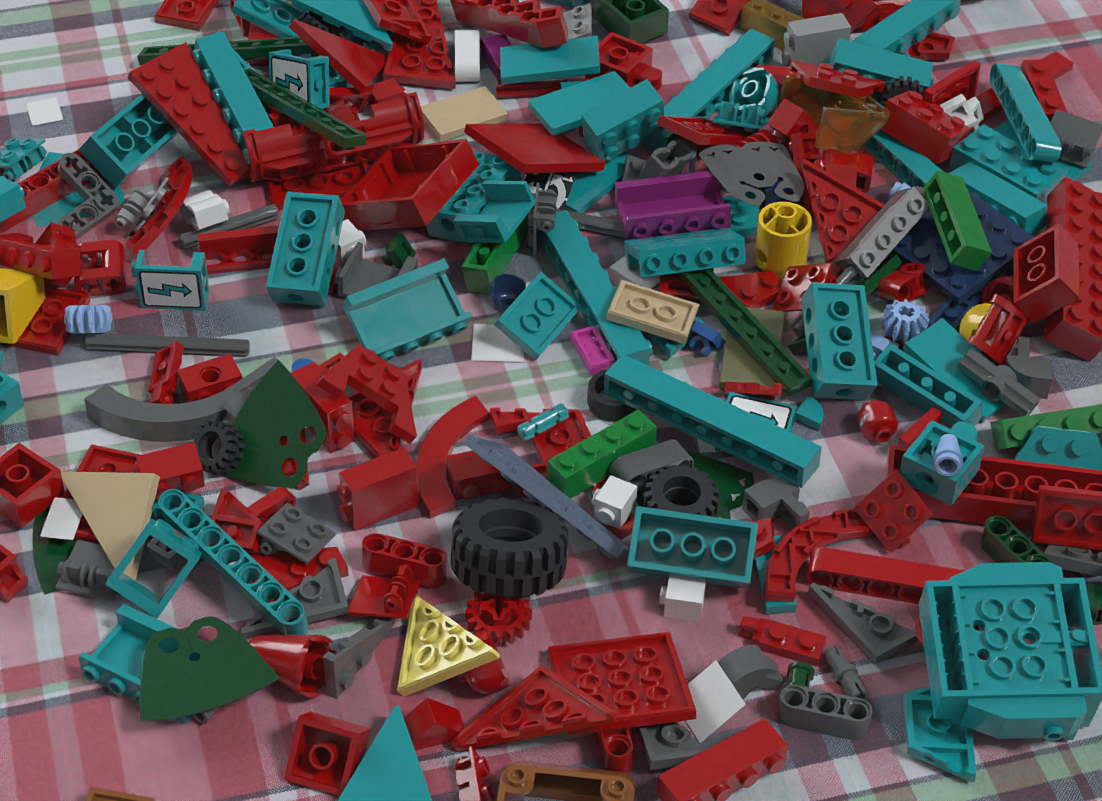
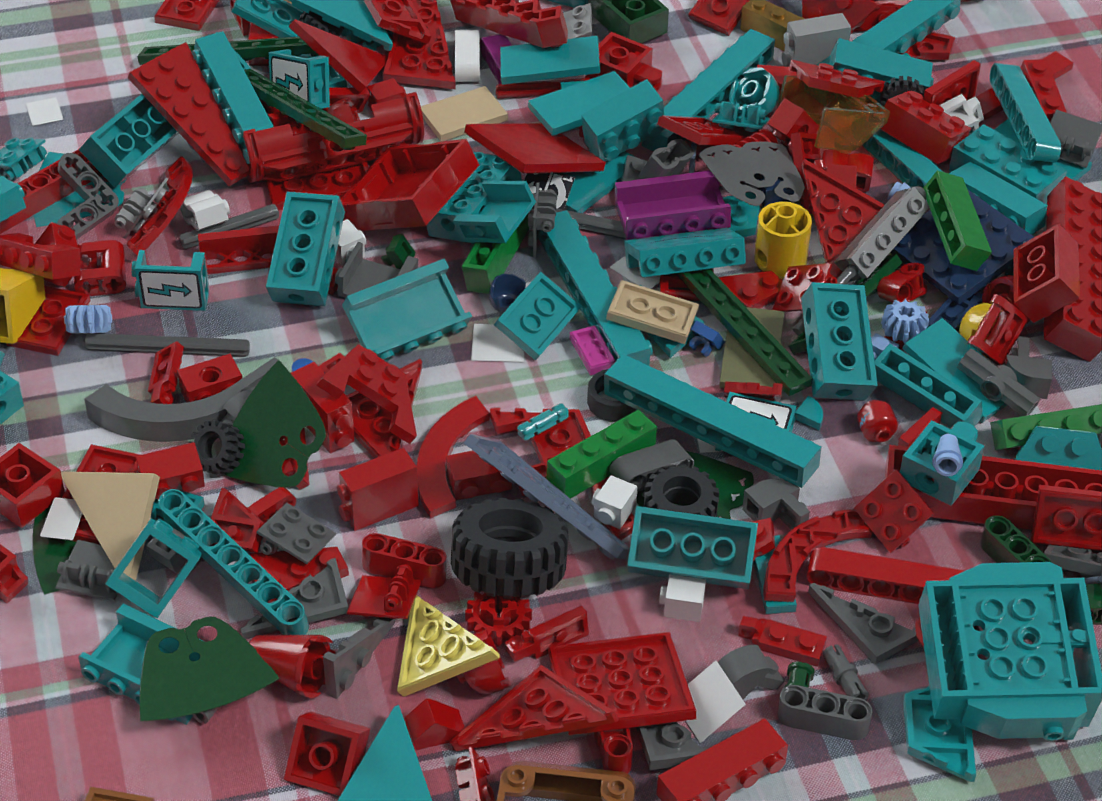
none -> red hinge [505,605,589,662]

